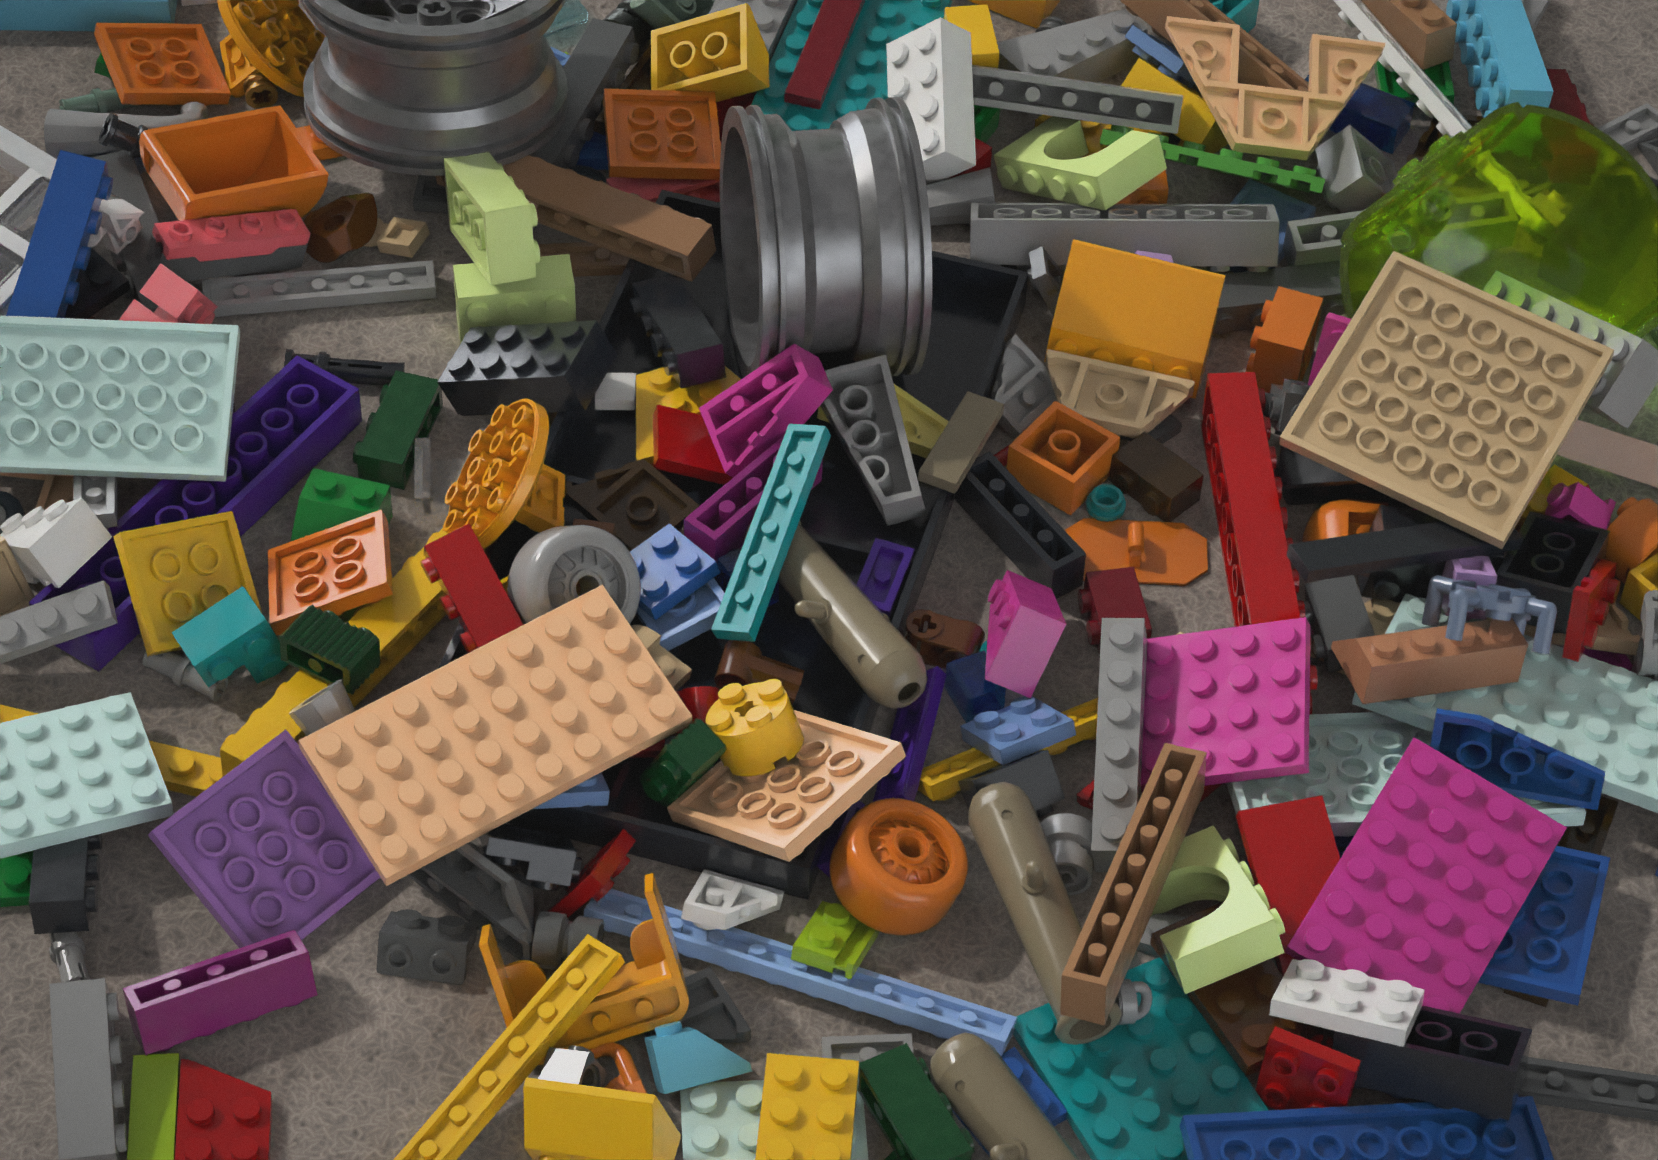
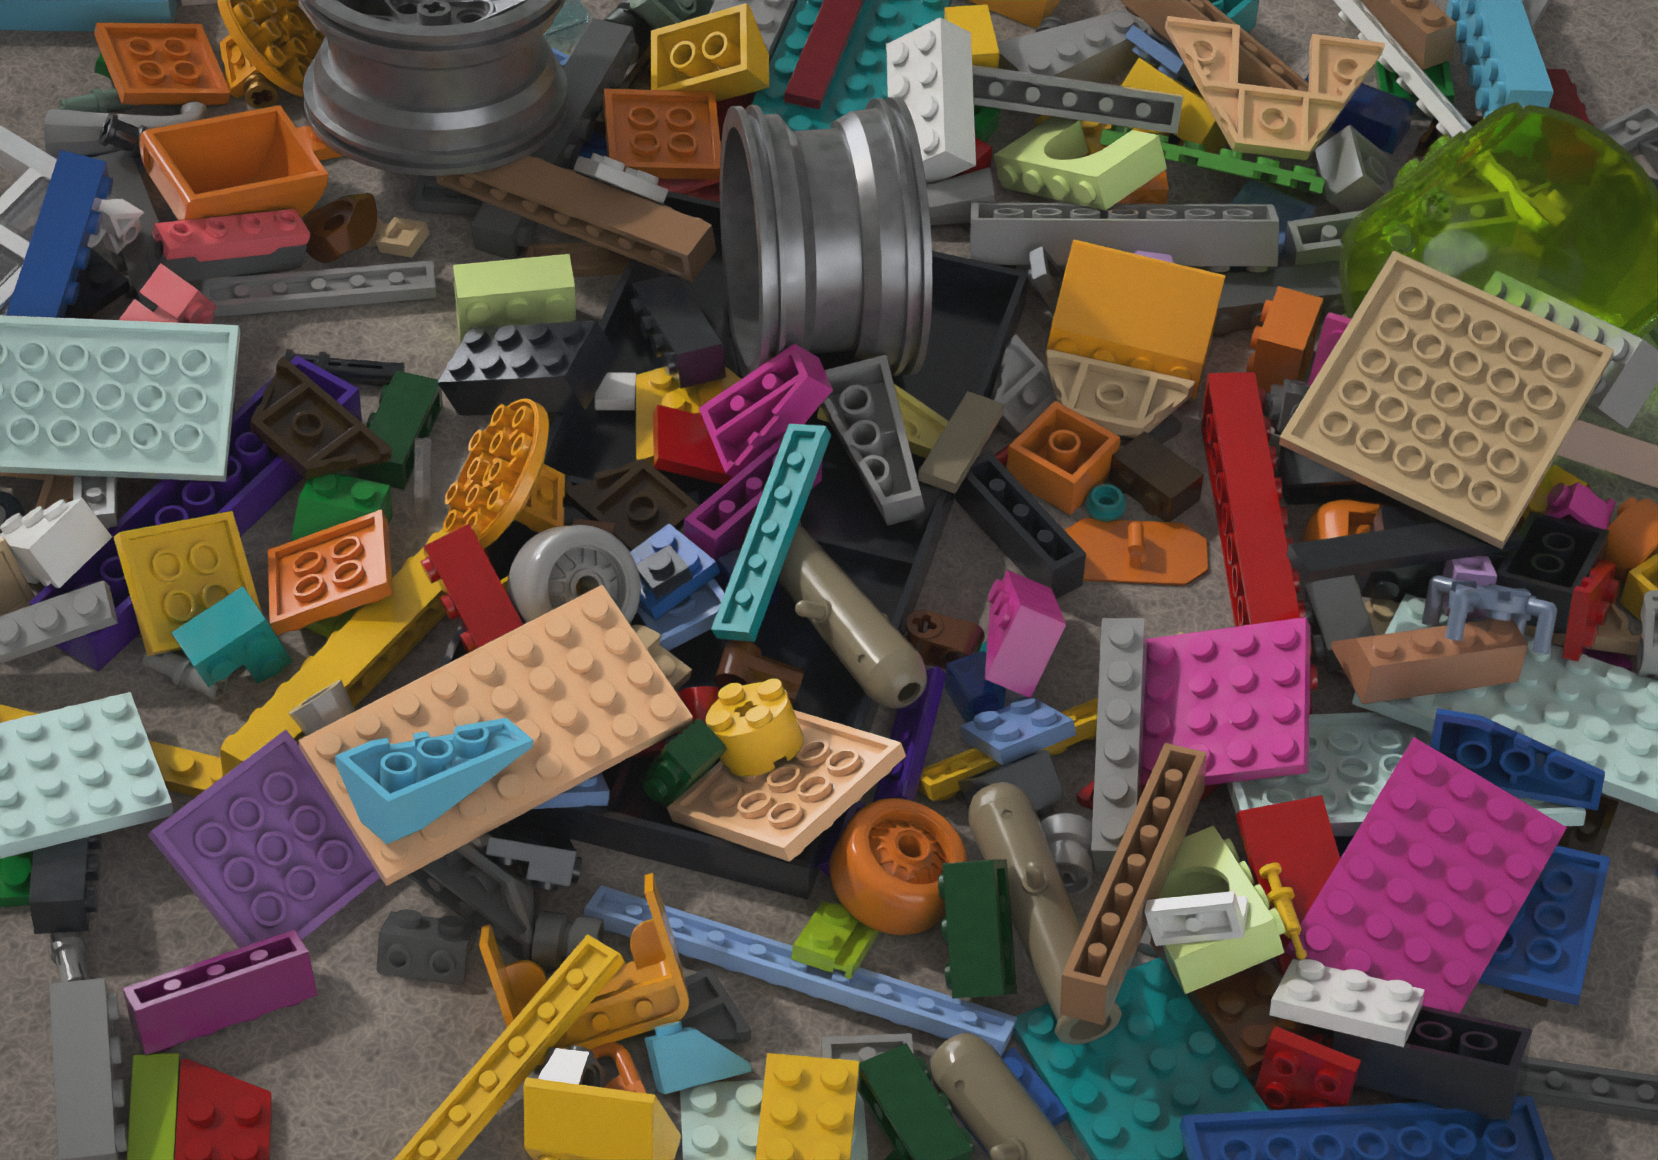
dark green brick [279,604,381,695] -> none
yellowish green brick [443,152,541,285] -> none
red wing [547,829,636,917] -> none
white wing [681,869,785,930] -> none
dark purple plate [857,538,915,619] -> none
dark red brick [1078,567,1152,657] -> none
light grey tile [1115,979,1153,1025] -> none
none -> dark brown wing [250,356,393,479]
none -> medium azure wedge [335,718,534,844]
none -> white plate [573,153,668,204]
none -> black plate [636,545,693,599]
none -> dark green brick [938,859,1017,999]
none -> white panel [1144,891,1249,946]
none -> yellow piece [1259,863,1307,960]

